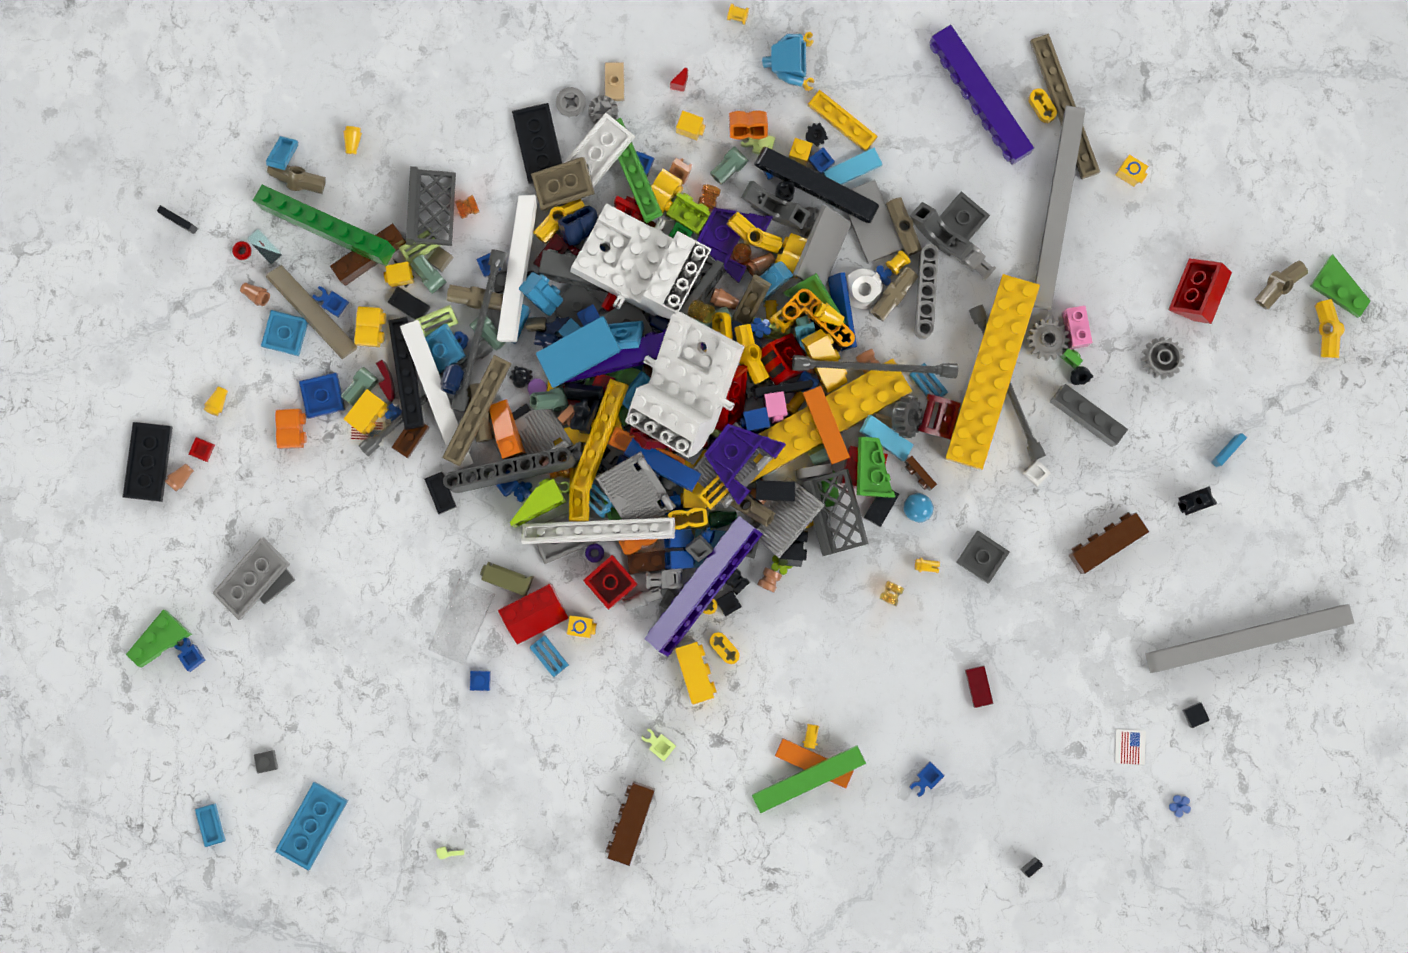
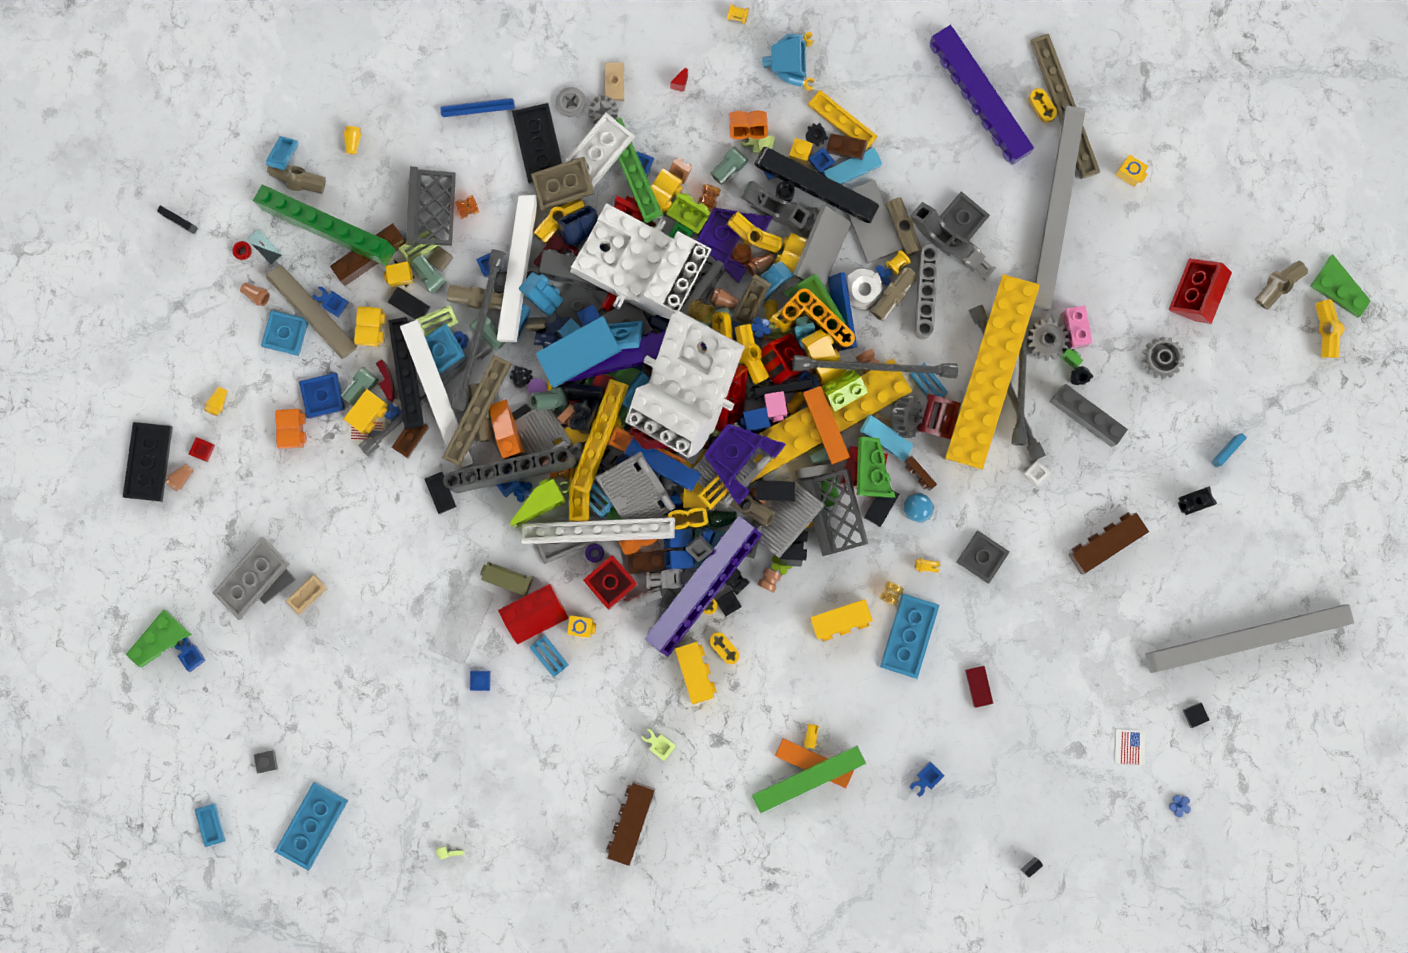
dark blue brick [440,364,464,394] -> none
yellow brick [676,110,706,140] -> none
yellow cone [814,302,845,327] -> none
none -> tan plate [286,574,328,615]
none -> blue axle [440,98,515,117]
none -> yellow brick [809,599,873,642]
none -> lime bracket [822,369,868,411]
none -> reddish brown plate [826,133,868,161]
none -> dark azure tile [880,593,940,679]
none -> dark grey hose [1011,326,1028,446]

